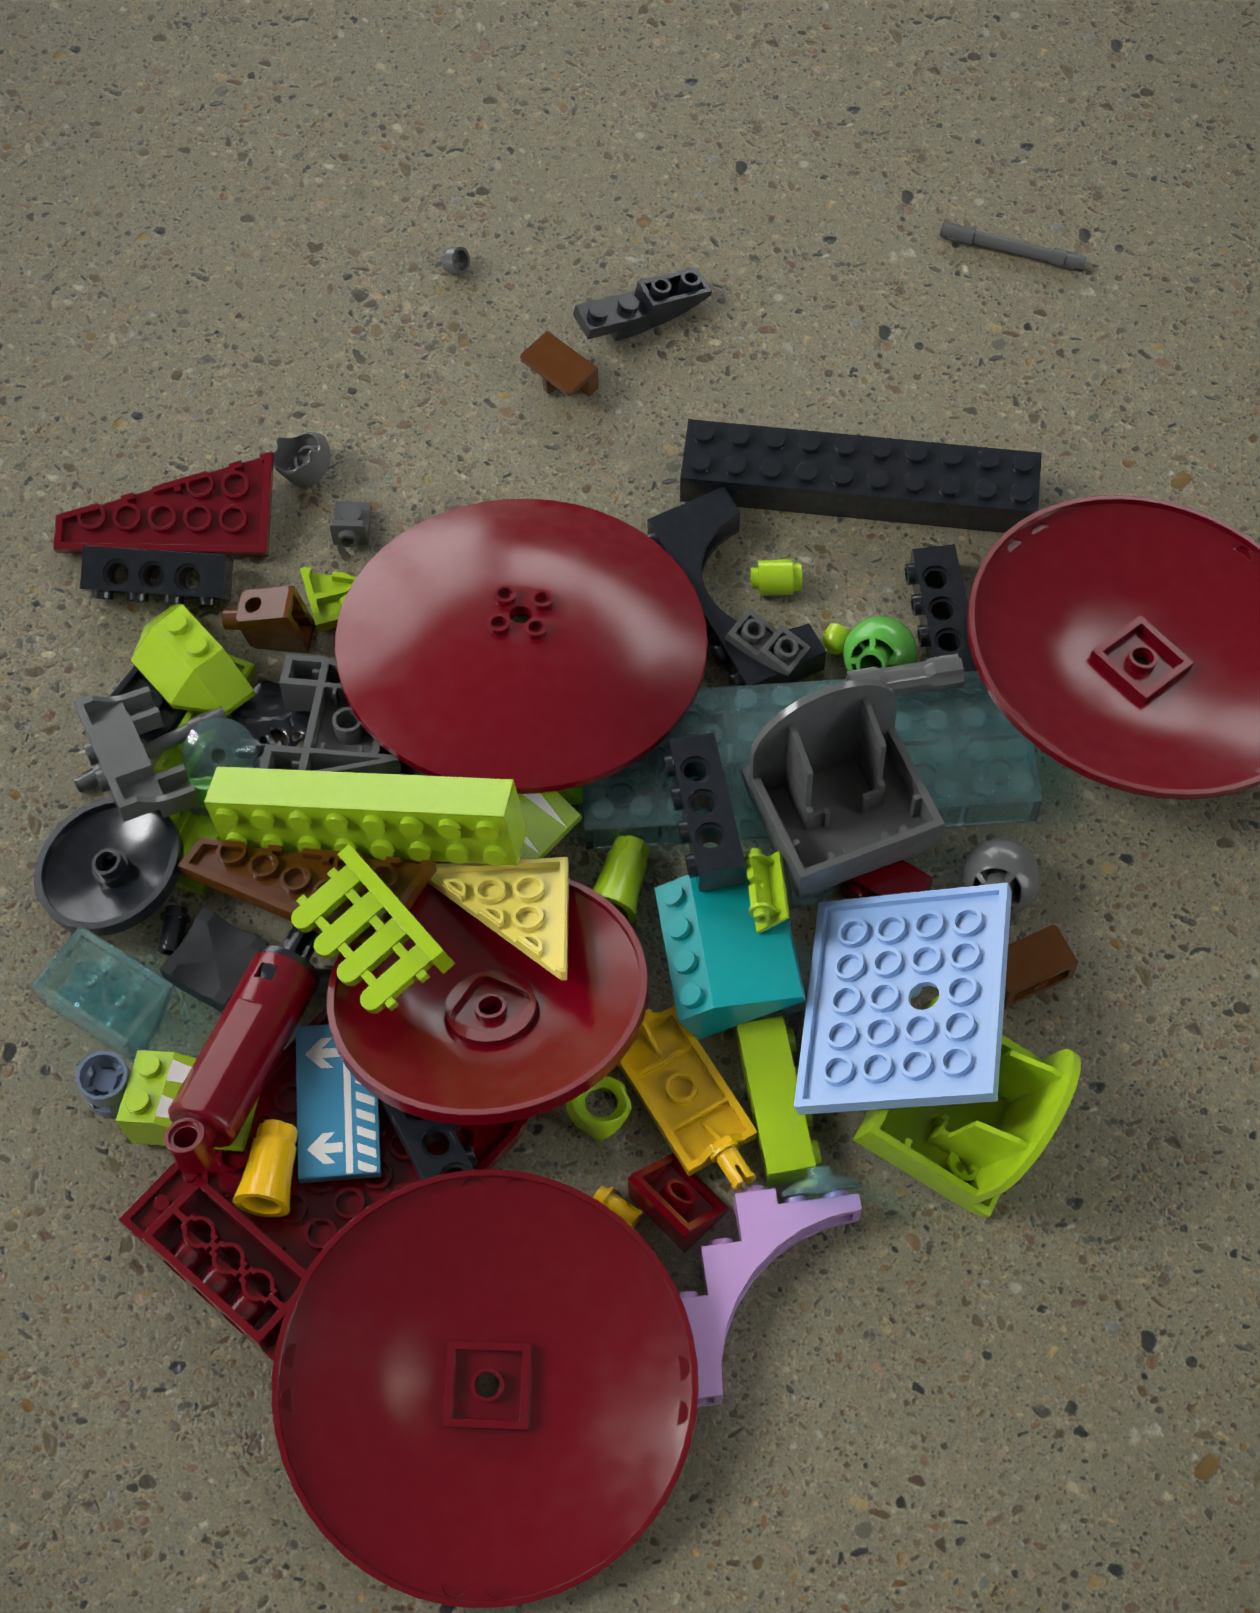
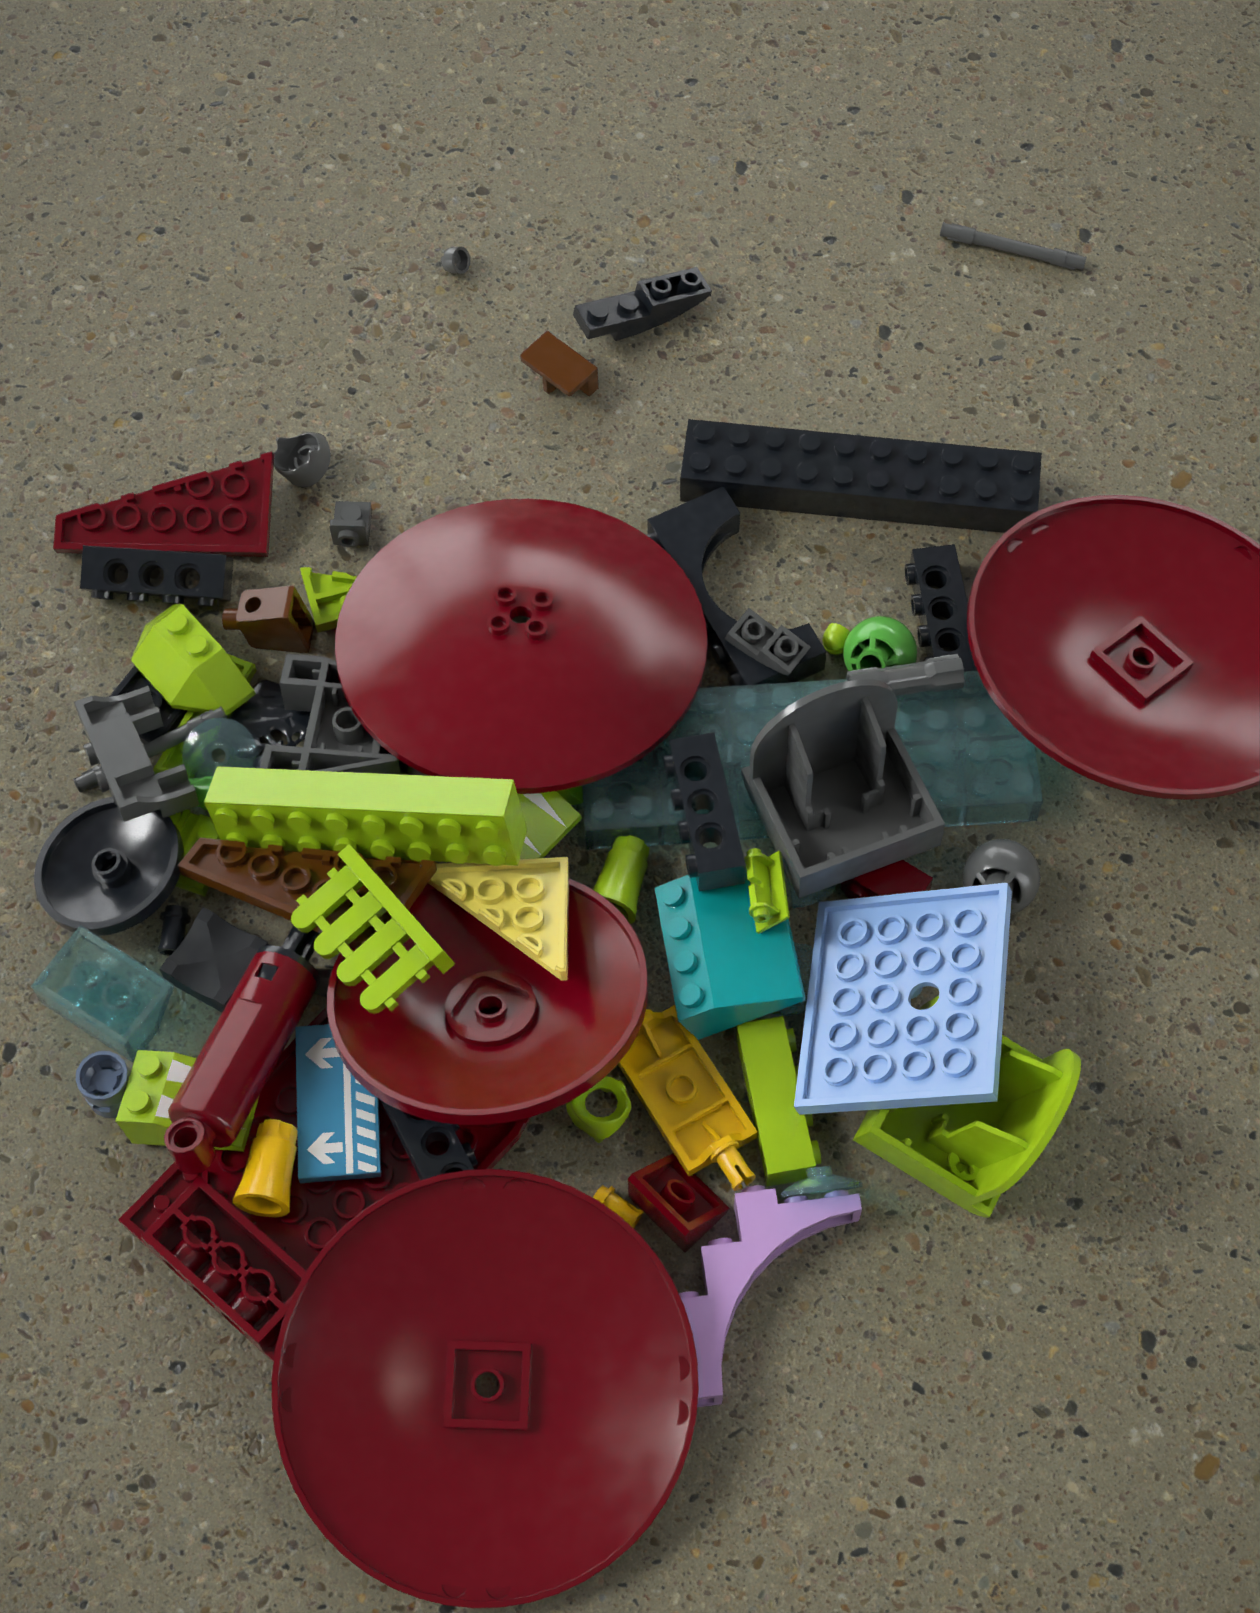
lime brick [750,559,802,596] -> none
reddish brown panel [1004,925,1079,1008] -> none

